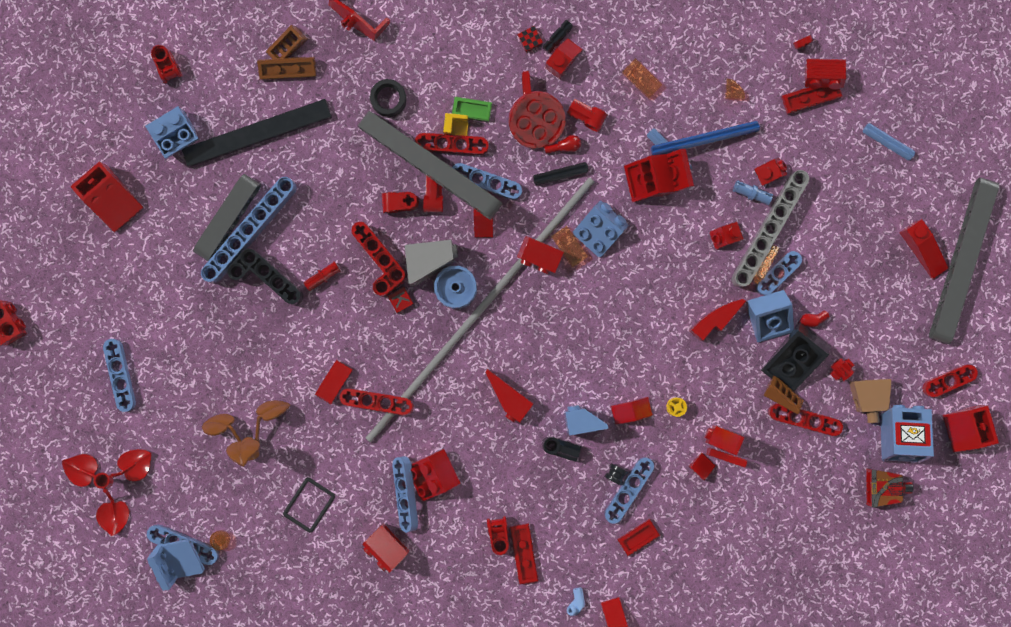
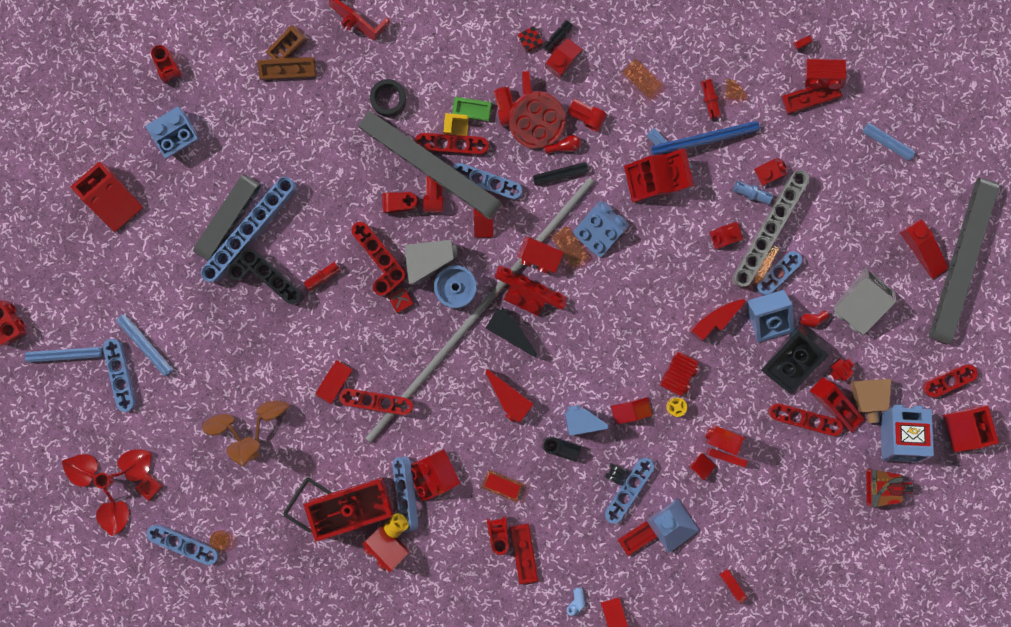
medium blue bracket [147,539,205,591] -> none
black tile [182,99,332,167] -> none
dark orange slope [764,376,804,414] -> none
none -> medium blue axle [25,347,103,362]
none -> medium blue axle [116,315,173,376]
none -> red tile [135,474,163,501]
none -> red piece [303,477,394,542]
none -> yellow wheel [384,513,408,538]
none -> red tile [481,469,524,502]
none -> black slope [486,307,537,357]
none -> red piece [493,87,514,127]
none -> red bracket [494,265,567,316]
none -> medium blue slope [647,499,699,553]
none -> red brick [659,351,699,396]
none -> red pin [700,79,722,119]
none -> red beam [719,569,748,605]
none -> red slope [810,377,865,433]
none -> light grey slope [834,267,896,335]

